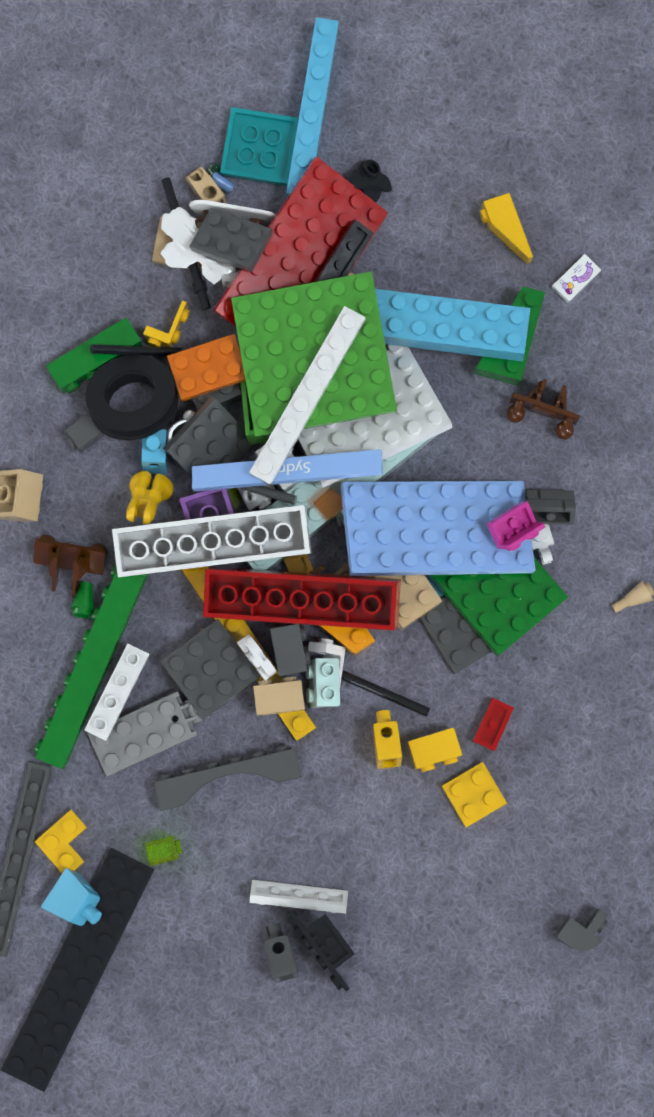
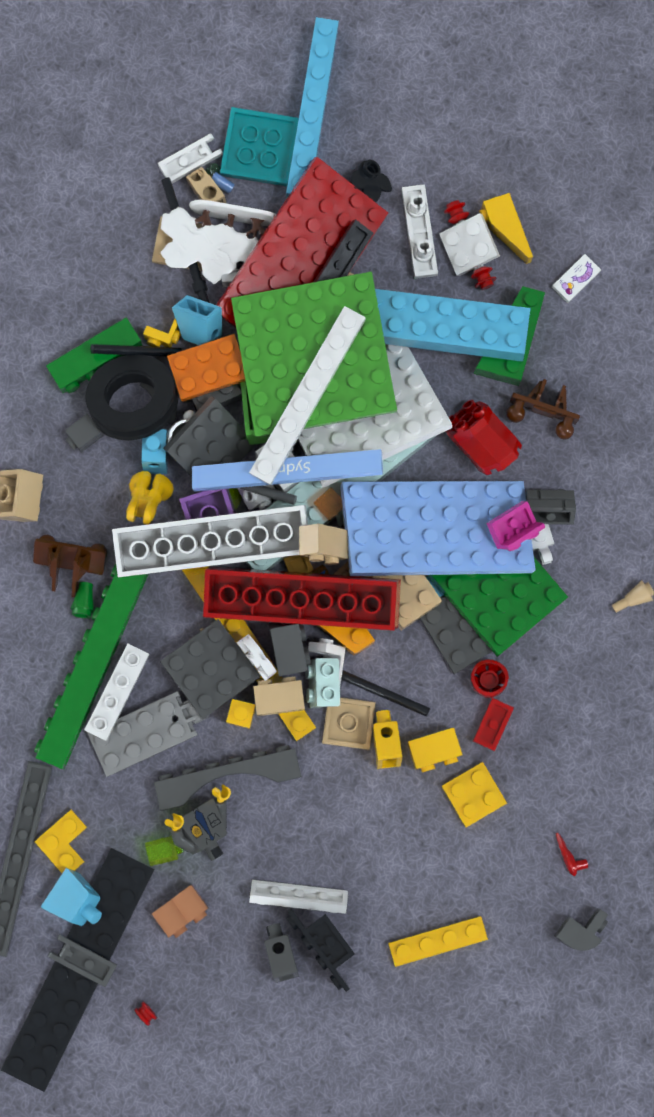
dark grey plate [189,208,273,272] -> none
none -> dark grey hinge [48,934,117,987]
none -> red bush [134,1001,158,1026]
none -> nougat brick [152,884,209,938]
none -> white hinge [158,134,223,184]
none -> dark grey torso [164,784,231,861]
none -> medium azure torso [172,295,222,346]
none -> yellow brick [226,699,256,729]
none -> tan brick [299,524,349,565]
none -> tan tile [322,698,376,750]
none -> yellow plate [388,916,488,967]
none -> white plate [401,184,438,279]
none -> white plate [439,200,500,290]
none -> red brick [445,400,522,476]
none -> red helmet [471,659,509,698]
none -> red bar [556,833,588,876]

